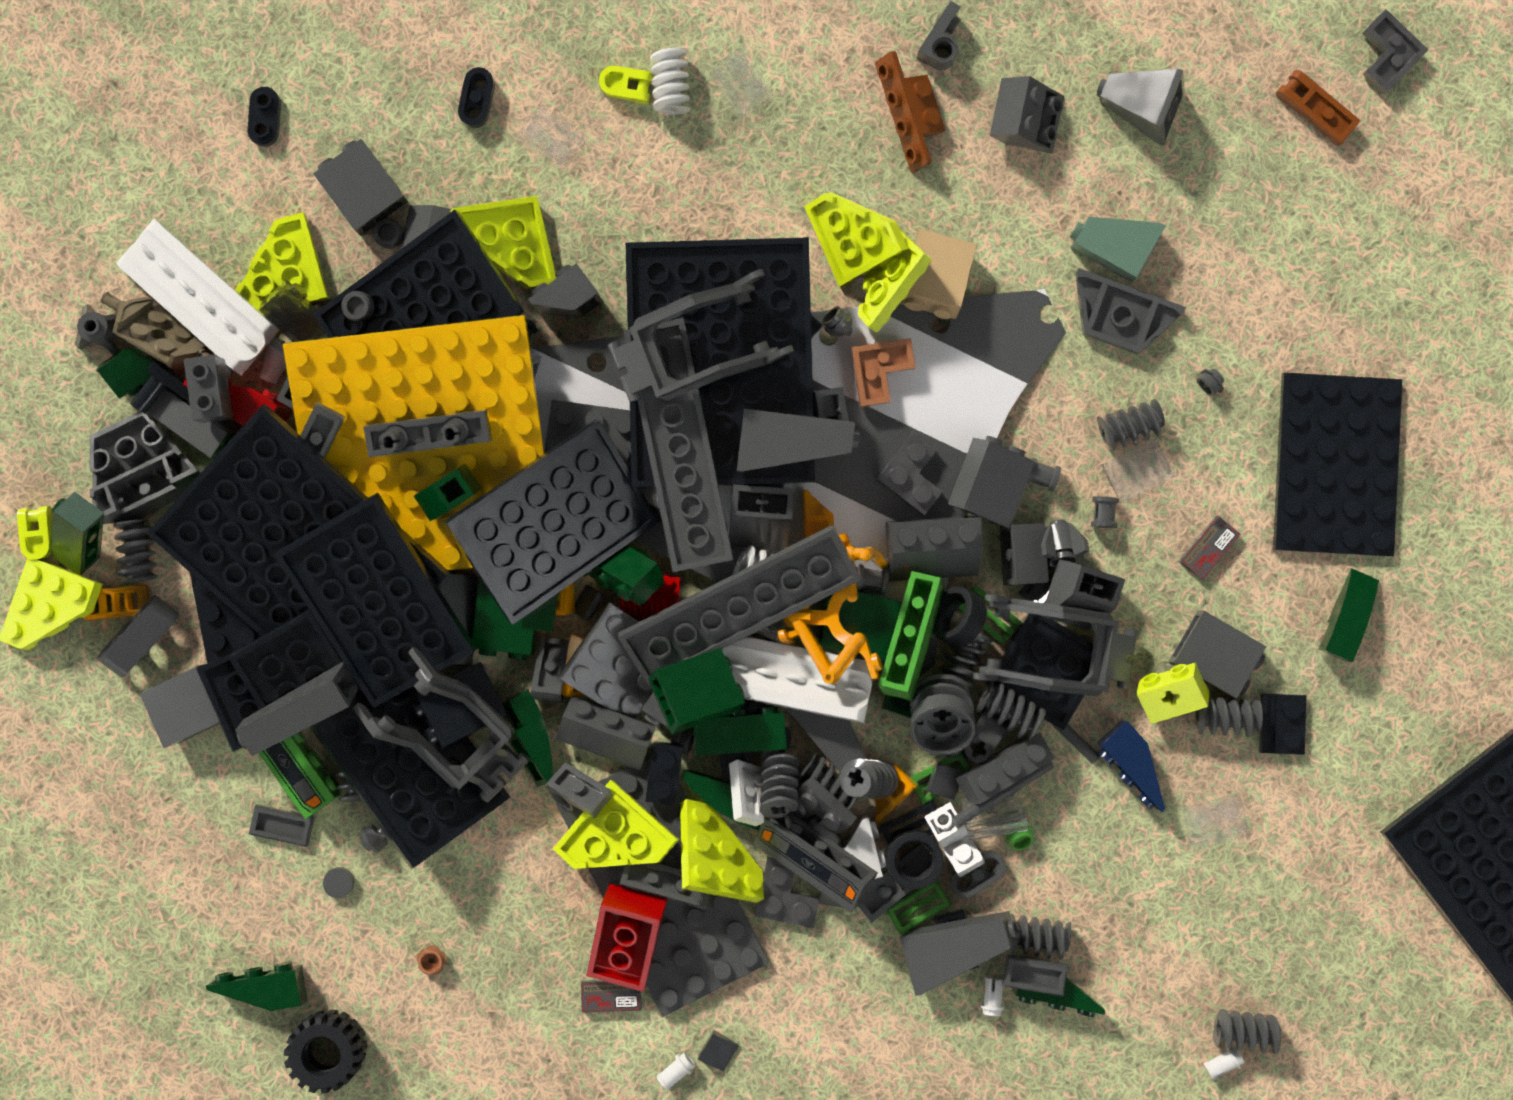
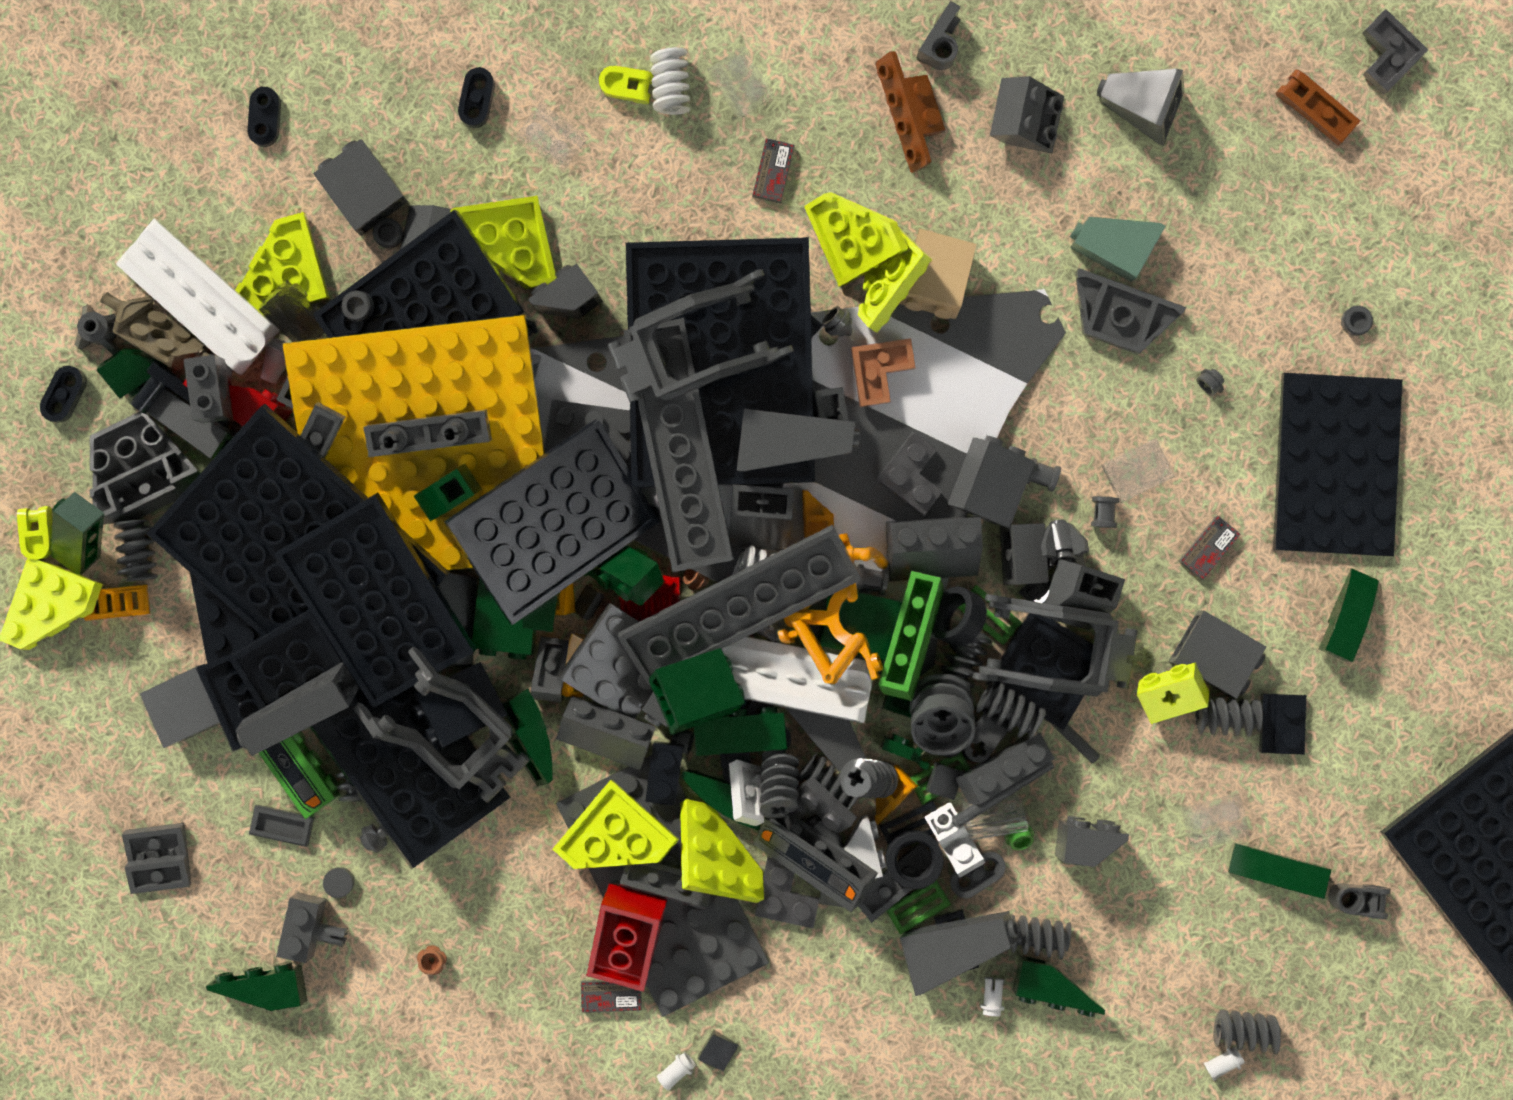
dark grey beam [97,595,179,678] -> none
black tyre [284,1009,367,1094] -> none
dark grey plate [546,762,613,818] -> none
dark grey tile [1002,954,1068,996] -> none
dark blue slope [1096,719,1165,812] -> none
dark grey piece [1097,399,1165,451] -> none
none -> black plate [40,366,87,423]
none -> dark grey slope [122,823,191,894]
none -> dark grey brick [276,892,348,963]
none -> nougat plate [683,569,710,590]
none -> tile [752,138,795,204]
none -> dark green plate [880,734,930,770]
none -> dark grey slope [1055,815,1129,867]
none -> dark green slope [1228,843,1331,899]
none -> dark grey piece [1328,883,1391,919]
none -> dark grey tile [1341,305,1373,336]

